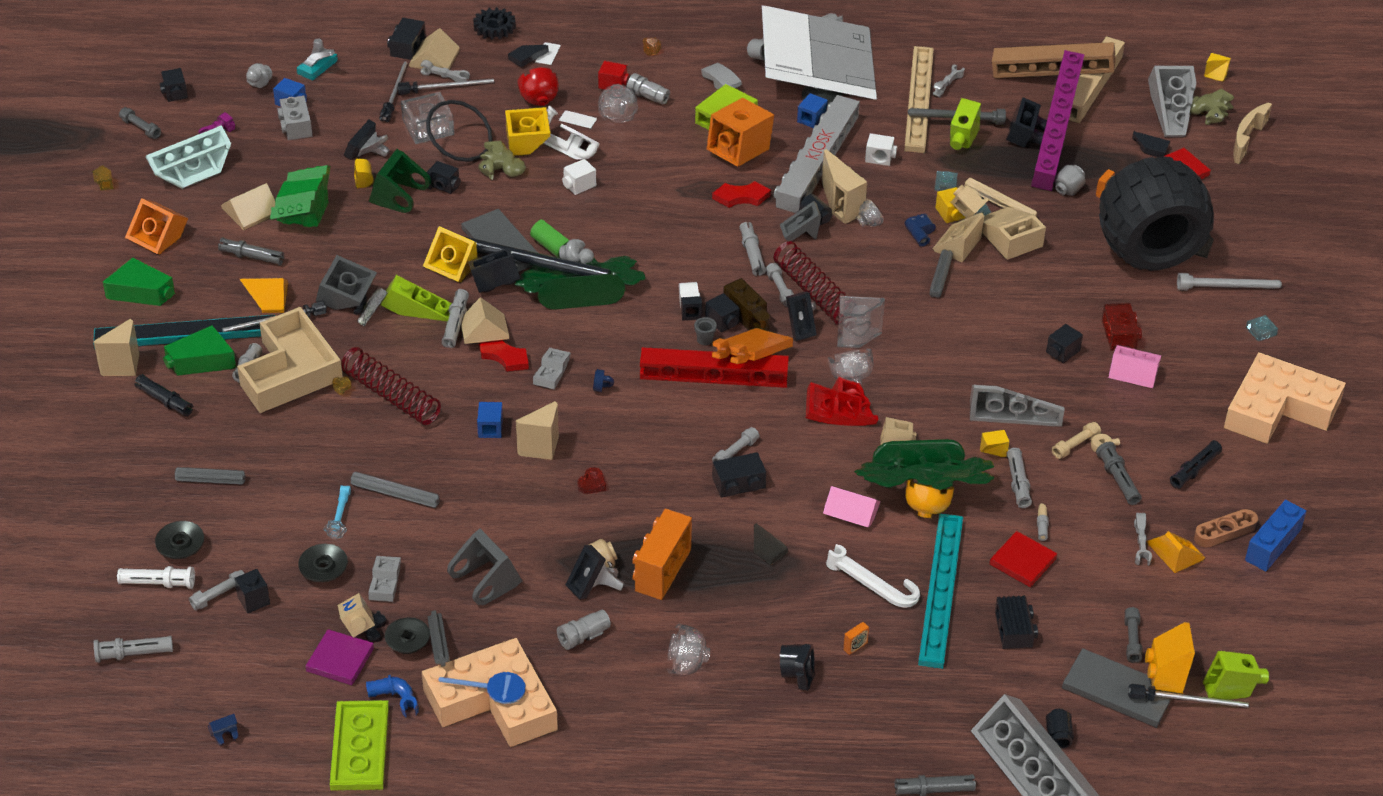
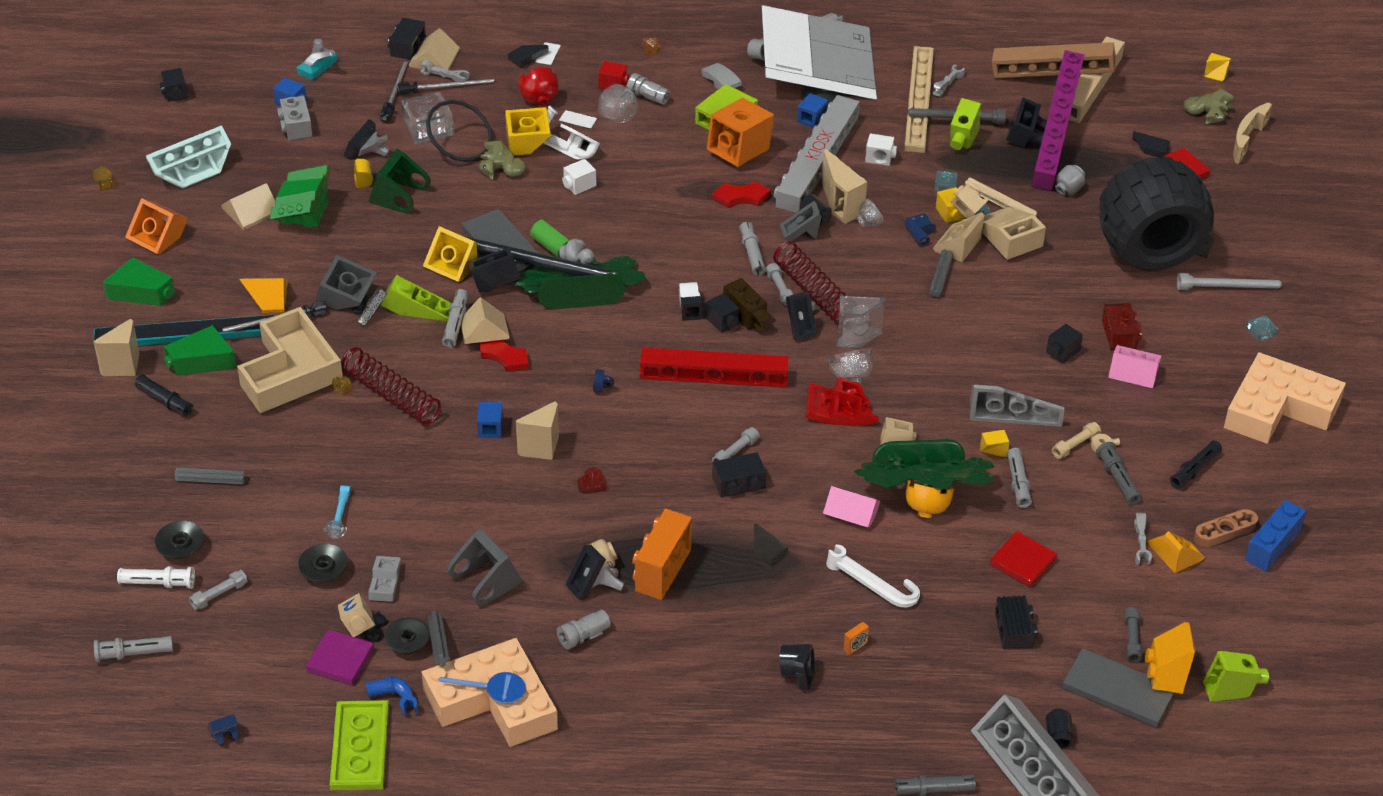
dark grey bar [119,107,161,139] -> none
magenta piece [198,112,236,134] -> none
dark grey pin [218,237,284,265] -> none
light grey pin [232,343,263,382] -> none
black brick [234,569,270,614] -> none
light grey animal [246,63,272,88] -> none
dark grey axle [350,472,440,508] -> none
black brick [427,161,461,194] -> none
black gear [473,7,516,40] -> none
light grey slope [533,348,571,389] -> none
clear cylinder [667,623,710,676] -> none
dark grey piece [694,317,717,345] -> none
orange tile [712,328,793,364] -> none
teal tile [918,513,963,669] -> none
light grey piece [1037,504,1049,541] -> none
orange tile [1096,169,1115,198] -> none
piece [1128,684,1249,708] -> none
light grey wedge [1148,66,1196,137] -> none

